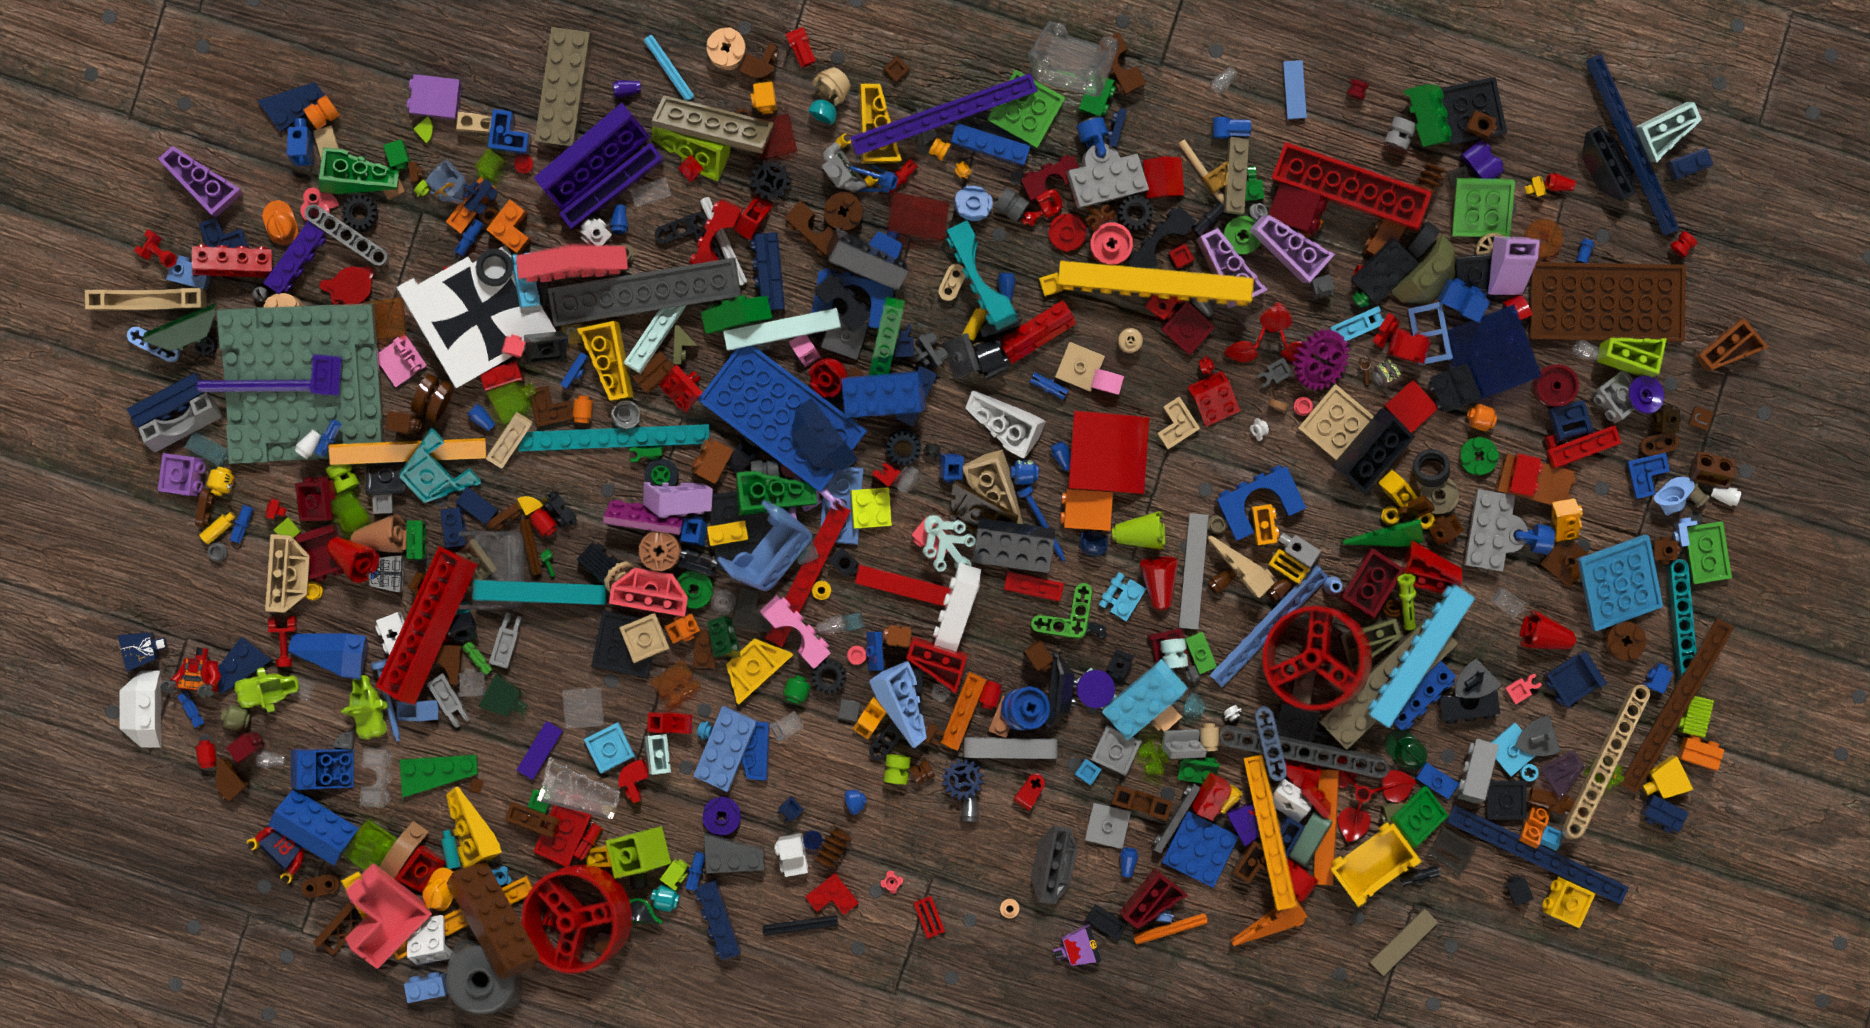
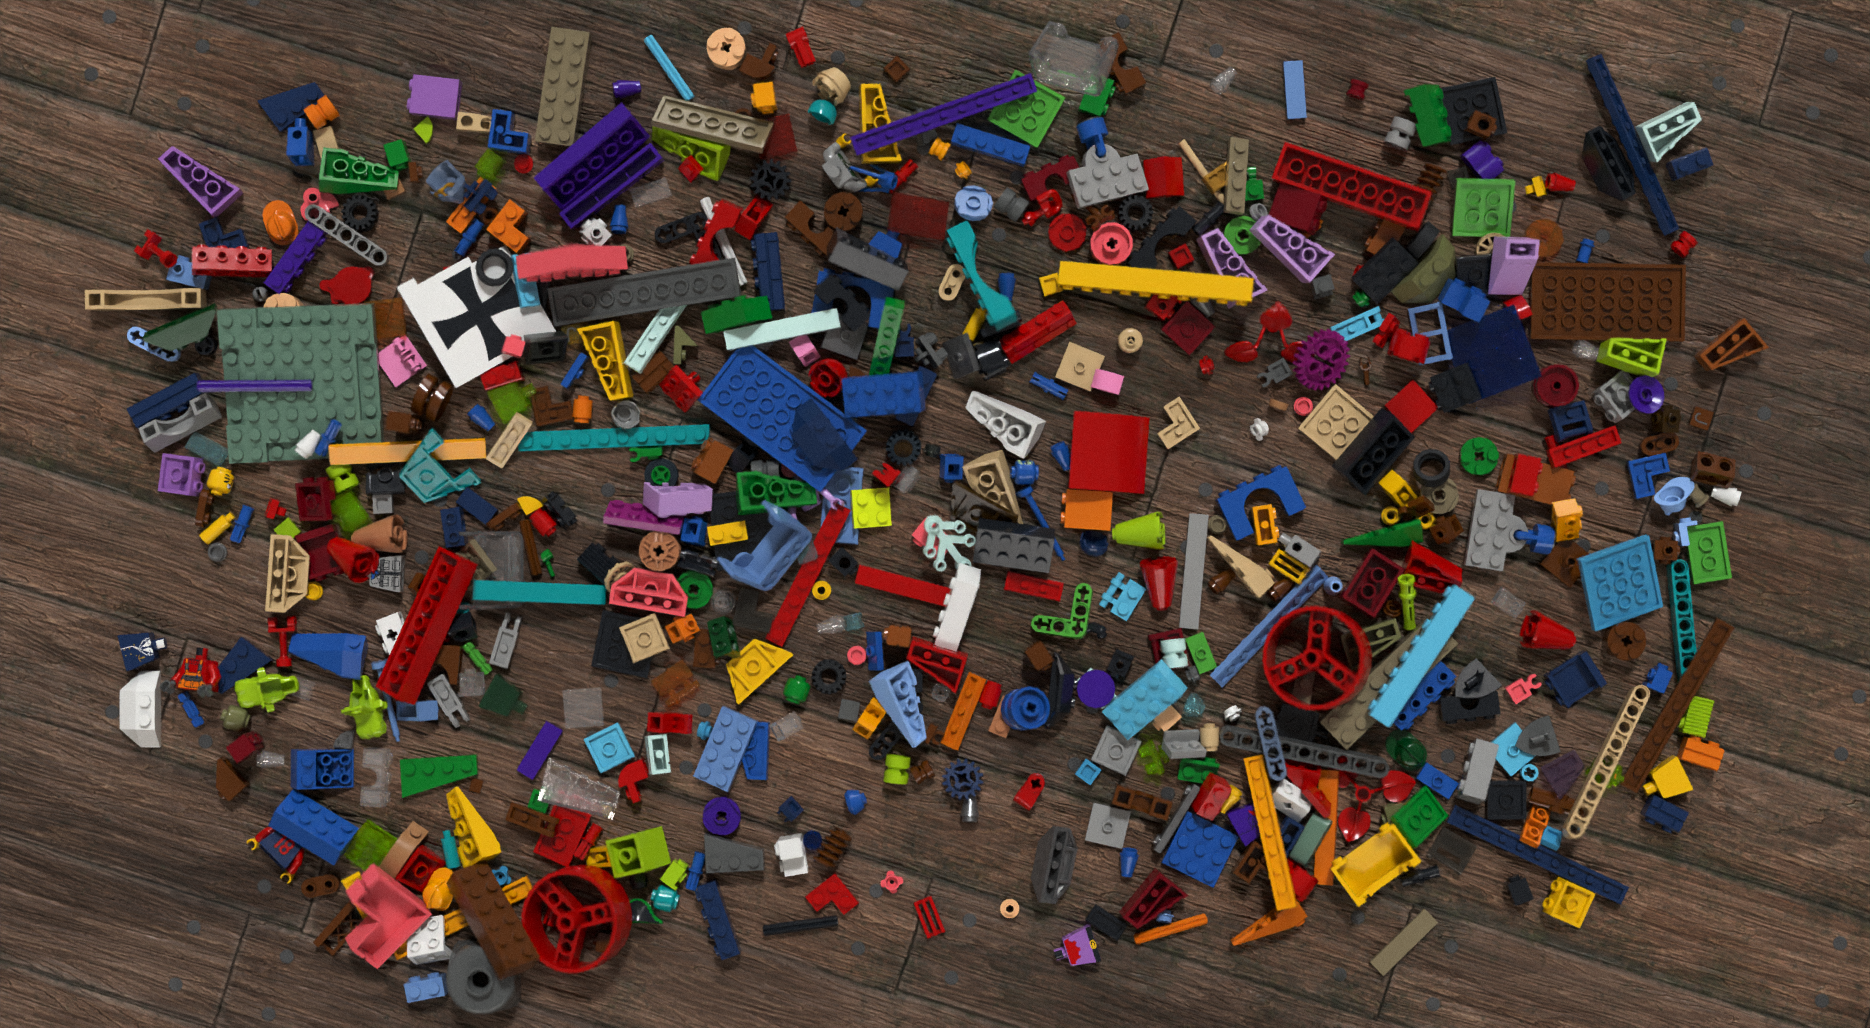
red brick [195,740,217,768] -> none
dark purple plate [310,354,343,396] -> none
green bracket [406,520,426,559] -> none
lime plate [413,179,431,197] -> none
bright pink arch [760,595,830,669] -> none
light grey beam [963,737,1058,759] -> none
dark blue plate [1106,108,1127,149] -> none
red bracket [1188,371,1240,427] -> none
blue piece [1213,117,1251,139] -> none
clear head [1372,359,1402,388] -> none
orange head [1467,404,1497,431] -> none

